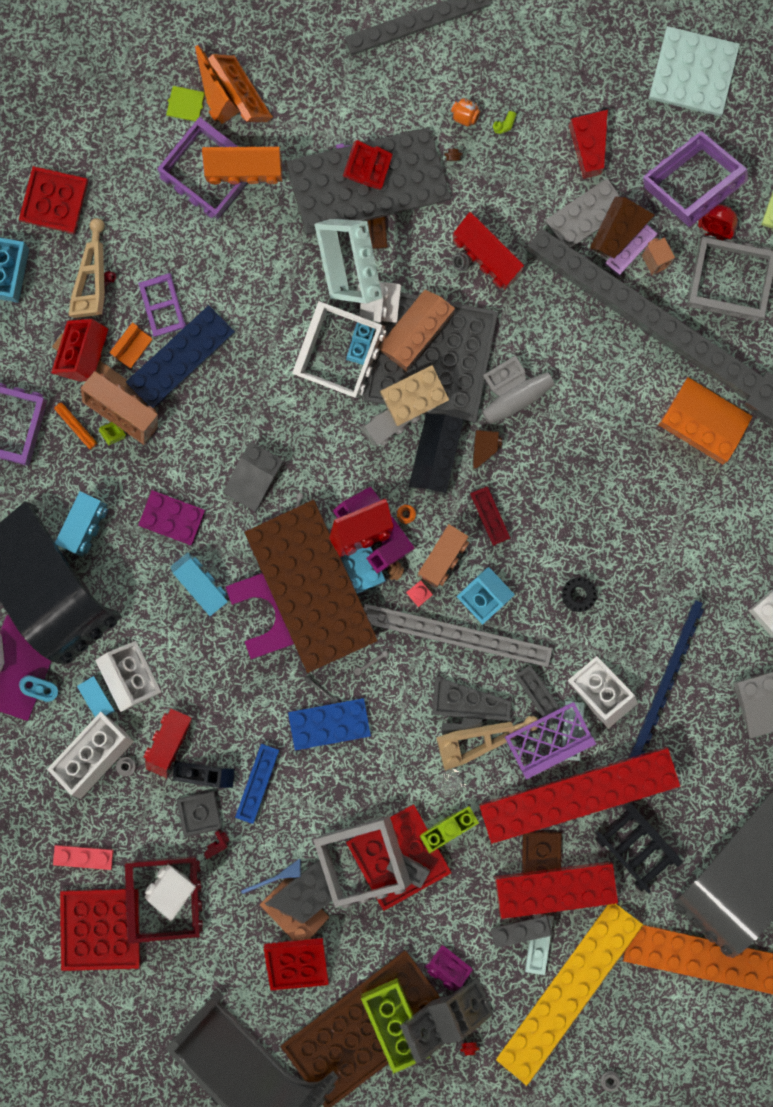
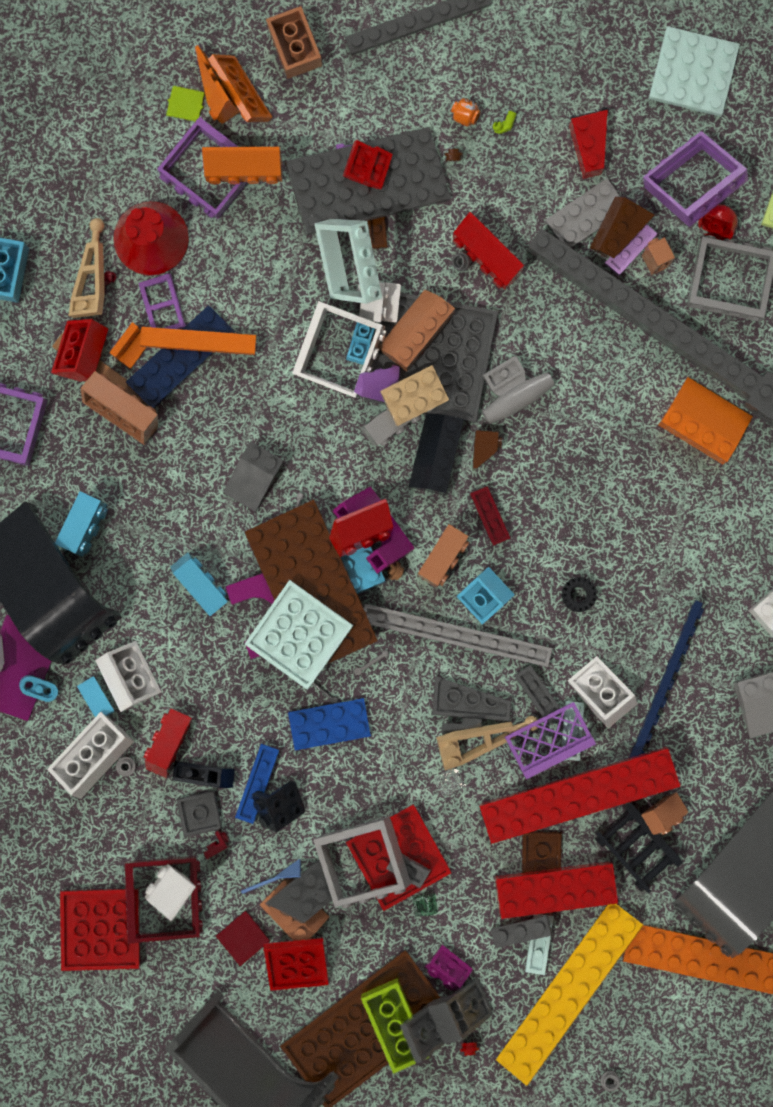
red plate [19,166,88,234] -> none
coral plate [53,845,114,870] -> none
orange axle [54,403,97,450] -> none
lime plate [99,422,126,446] -> none
magenta plate [138,490,205,546] -> none
orange plate [397,505,416,524] -> none
coral plate [406,580,433,607] -> none
lime slope [420,806,479,853] -> none
none -> red cone [113,201,189,276]
none -> orange tile [140,327,256,355]
none -> dark red tile [216,910,271,966]
none -> light aqua plate [245,580,354,690]
none -> black bracket [252,780,305,833]
none -> nougat brick [266,6,322,79]
none -> medium lavender slope [354,365,399,402]
none -> clear green slope [412,893,438,917]
none -> nougat brick [642,792,689,835]

